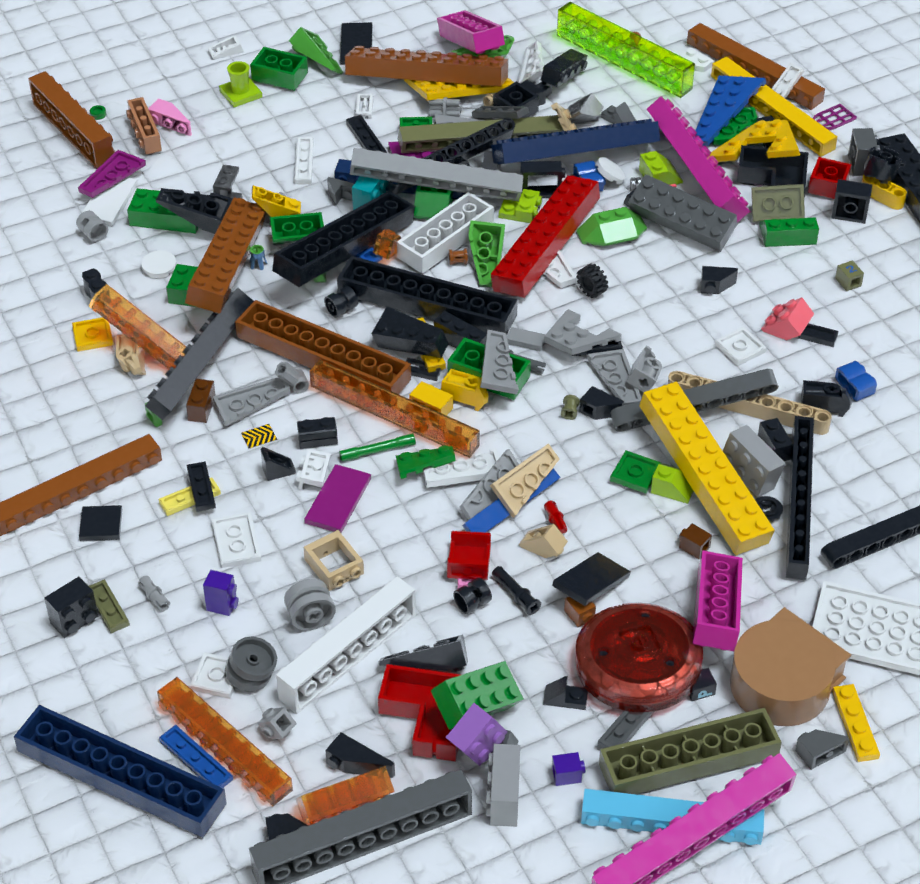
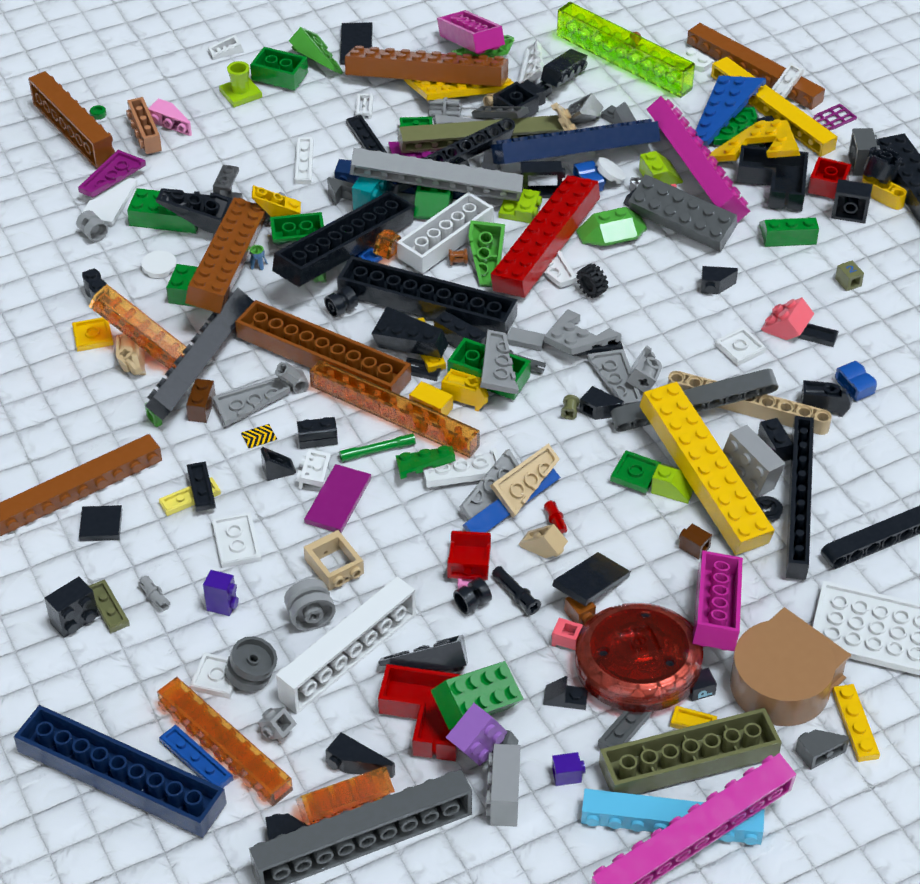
olive tile [751,184,805,222] -> none
none -> coral brick [552,618,584,650]
none -> yellow tile [670,706,718,729]

